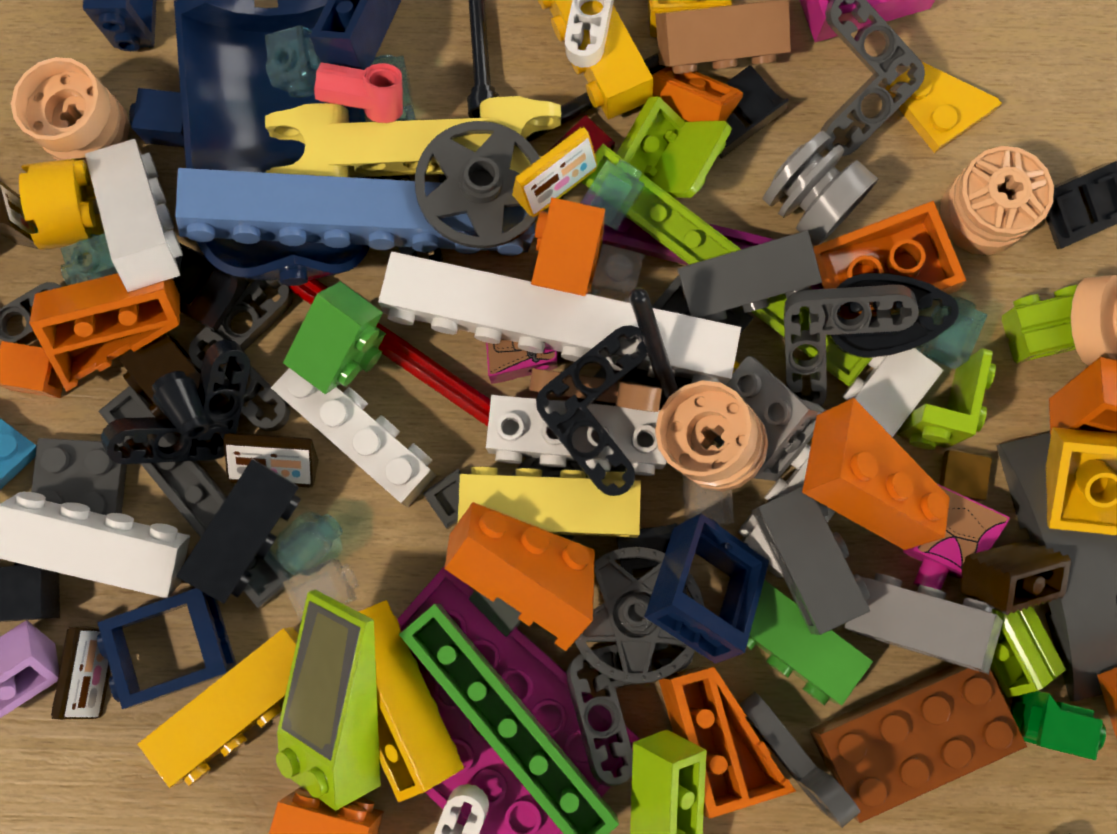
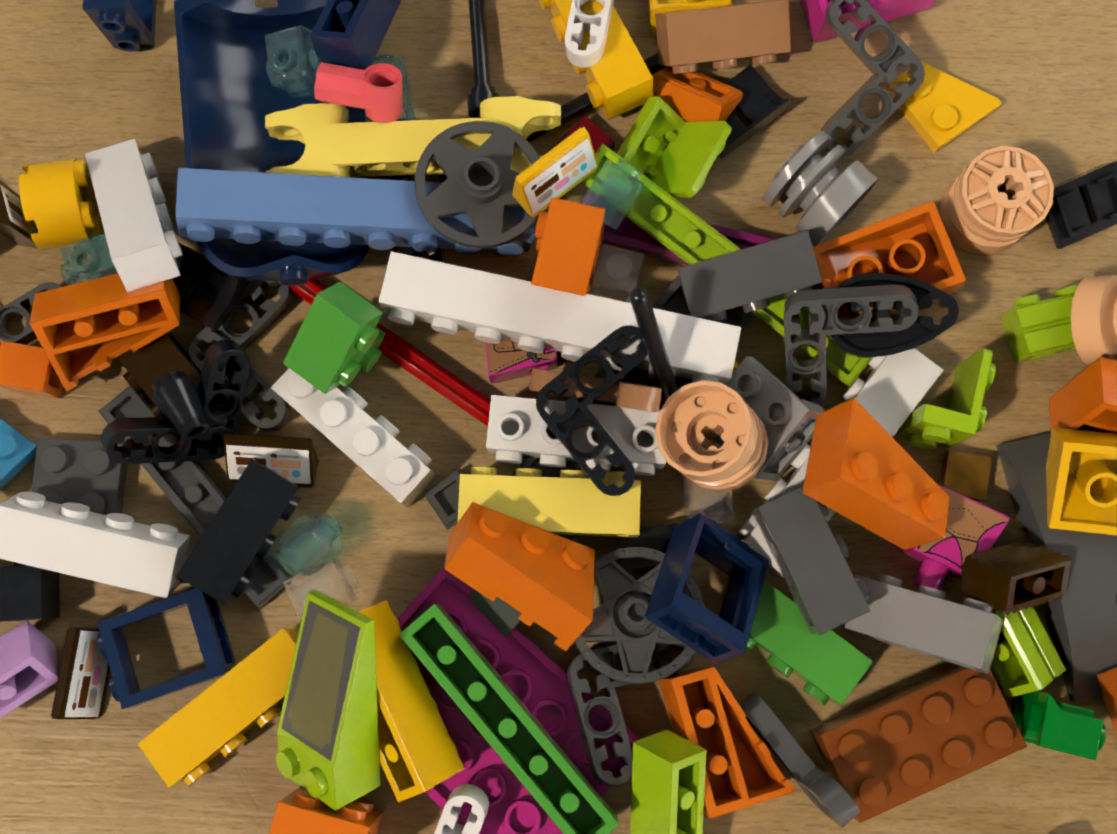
light nougat wheel [11,57,130,171] -> none
dark blue brick [129,88,185,148] -> none
clear light blue brick [917,297,987,369] -> none

